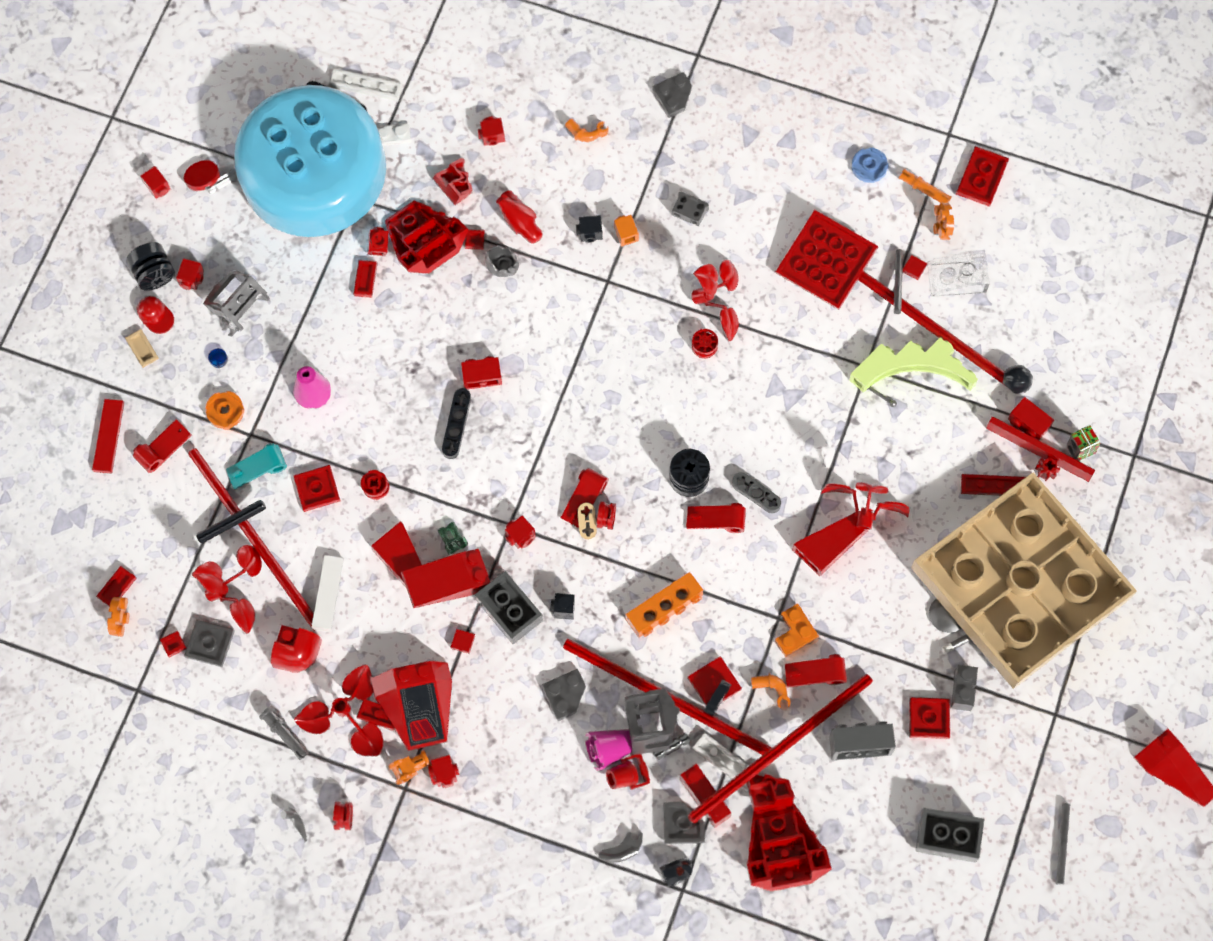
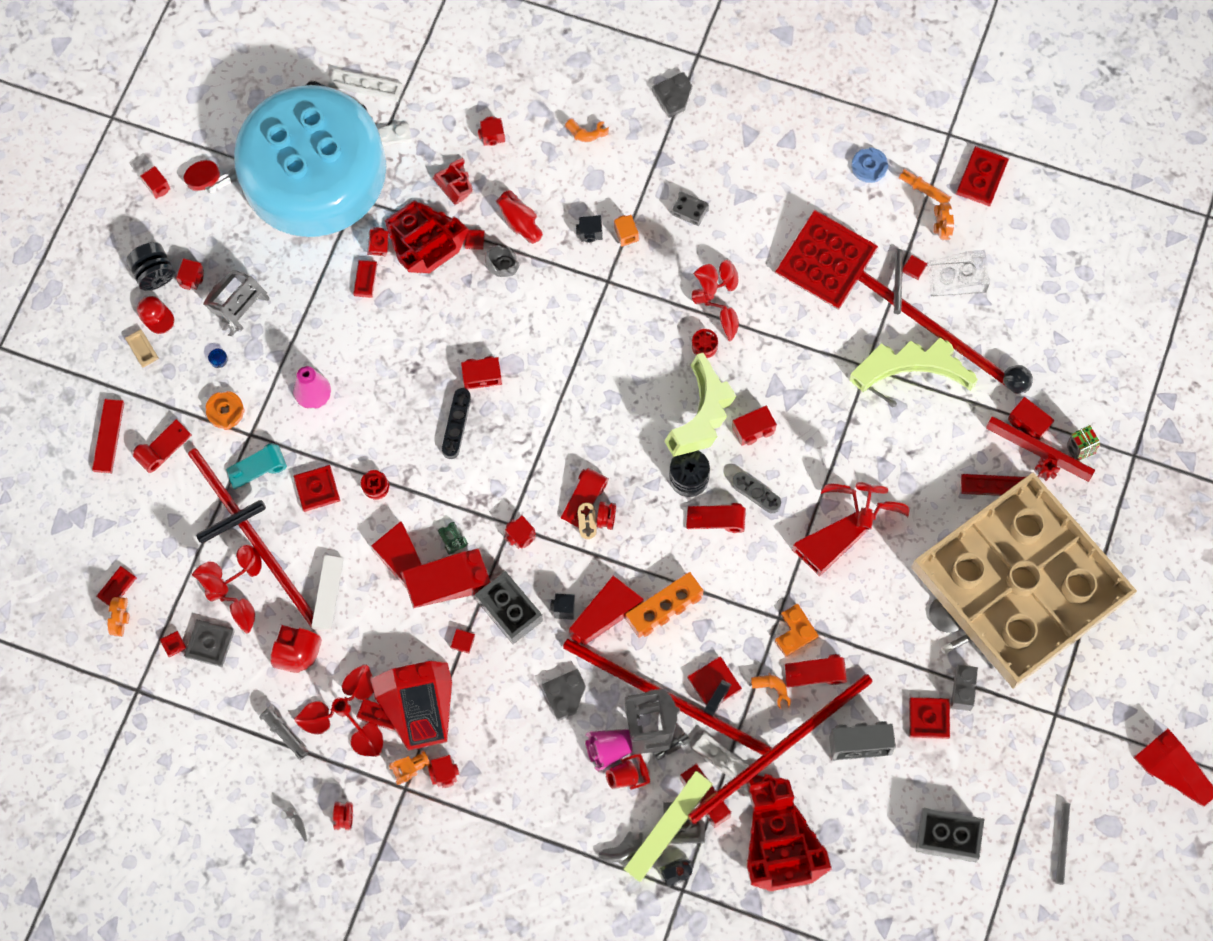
none -> red slope [569,576,644,646]
none -> yellowish green tile [624,771,713,882]
none -> yellowish green arch [664,353,736,457]
none -> red brick [732,405,777,446]

